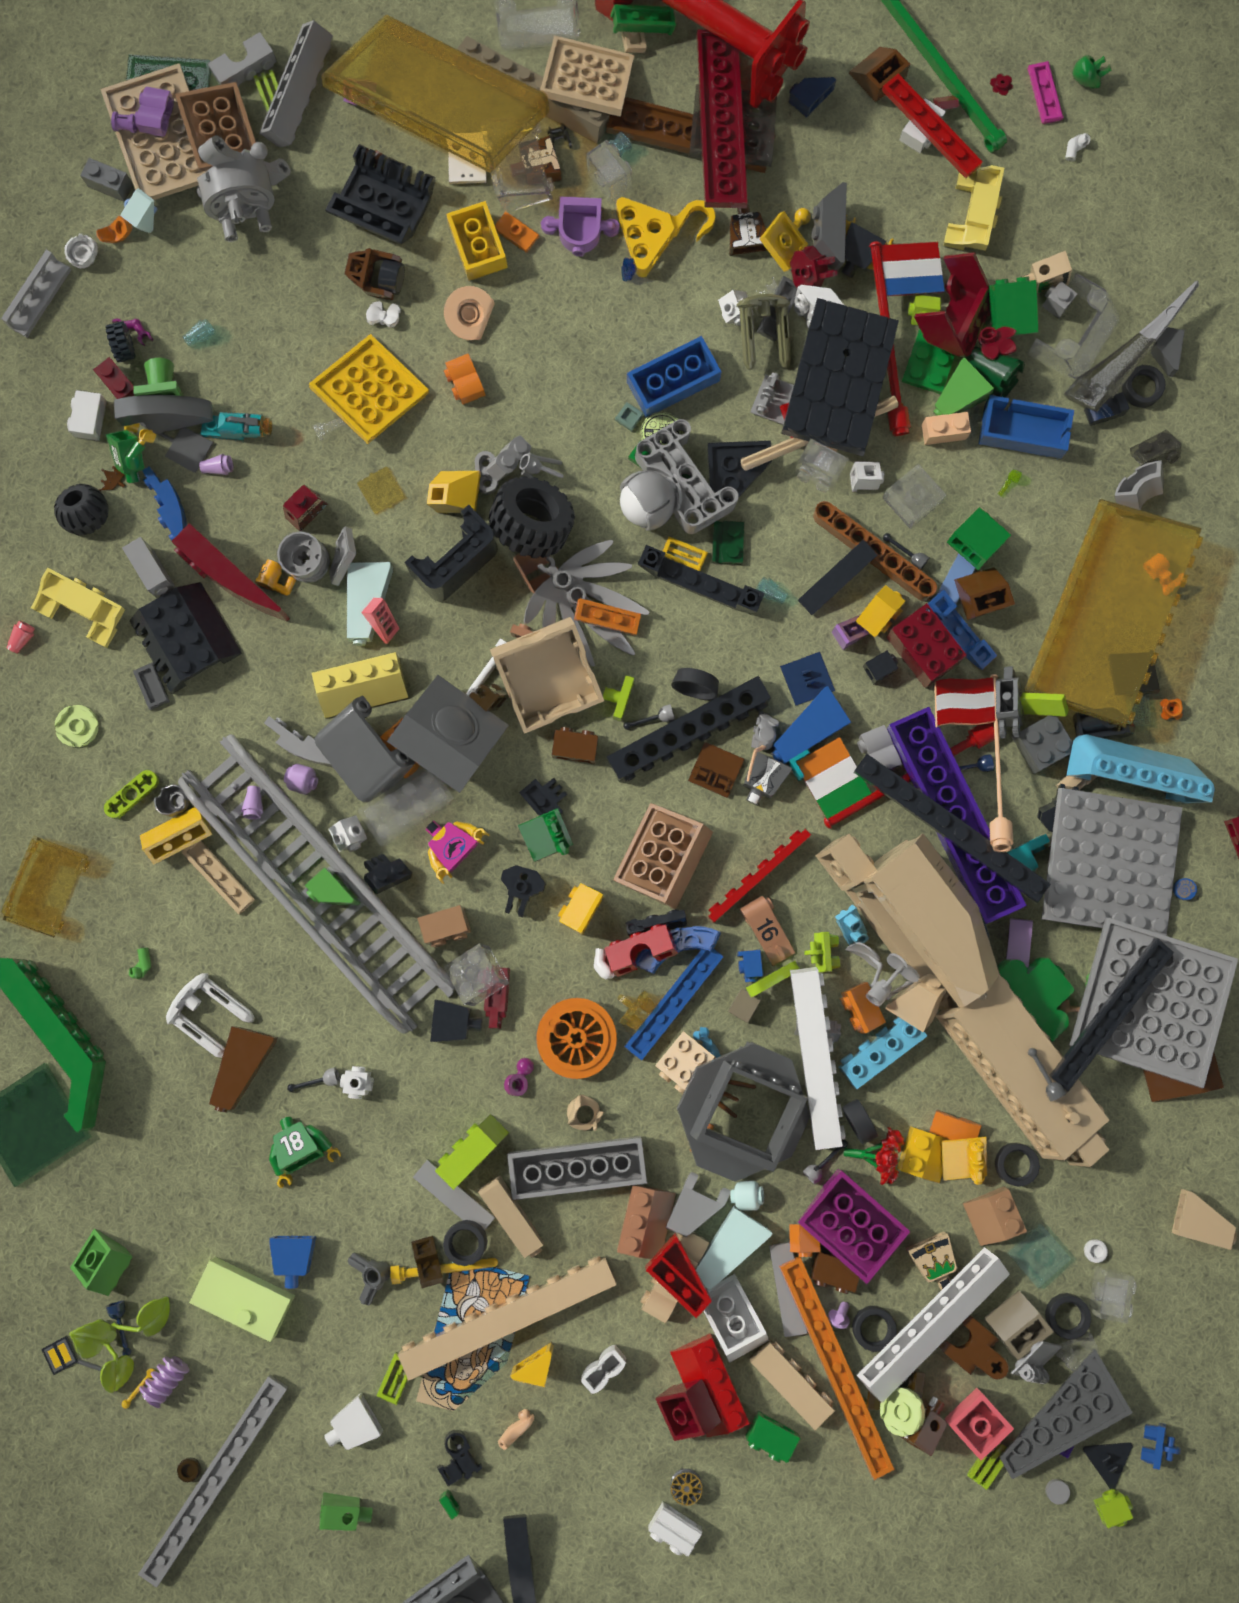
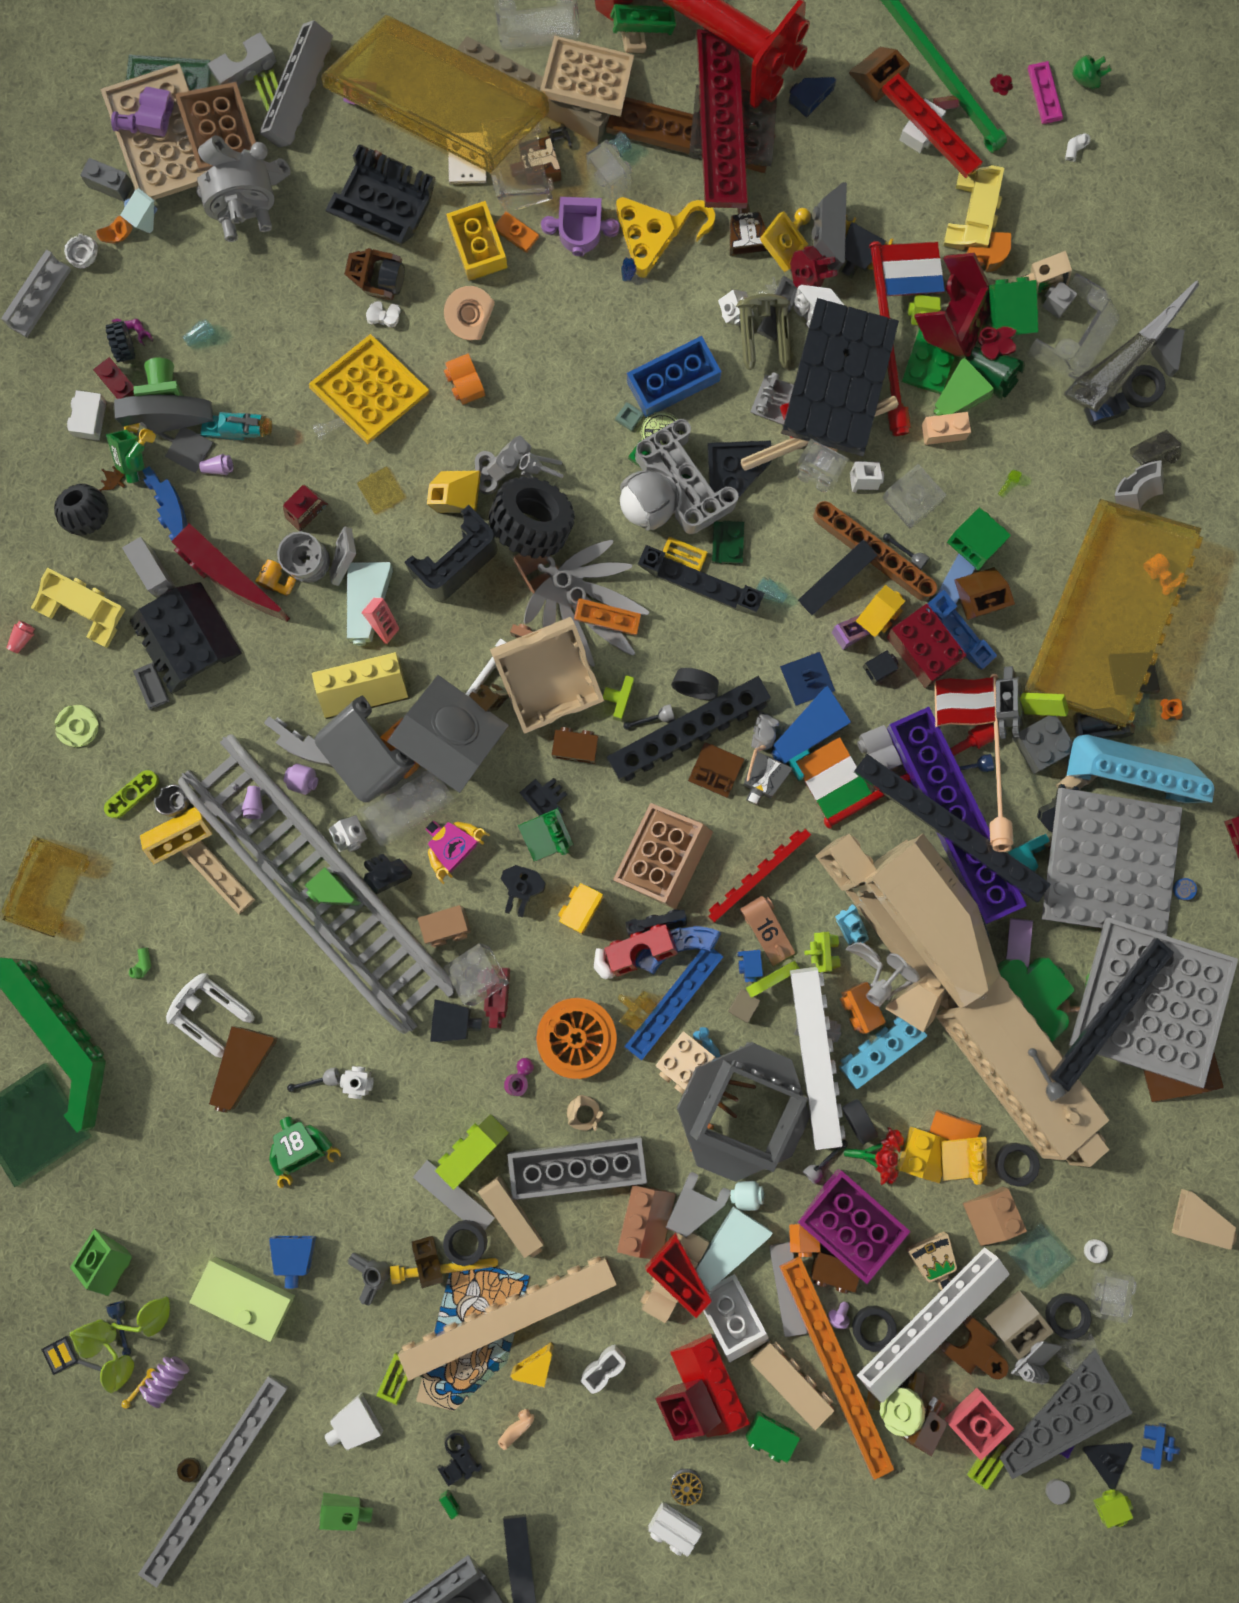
blue piece [978,395,1074,459] -> none
none -> orange brick [967,232,1011,272]

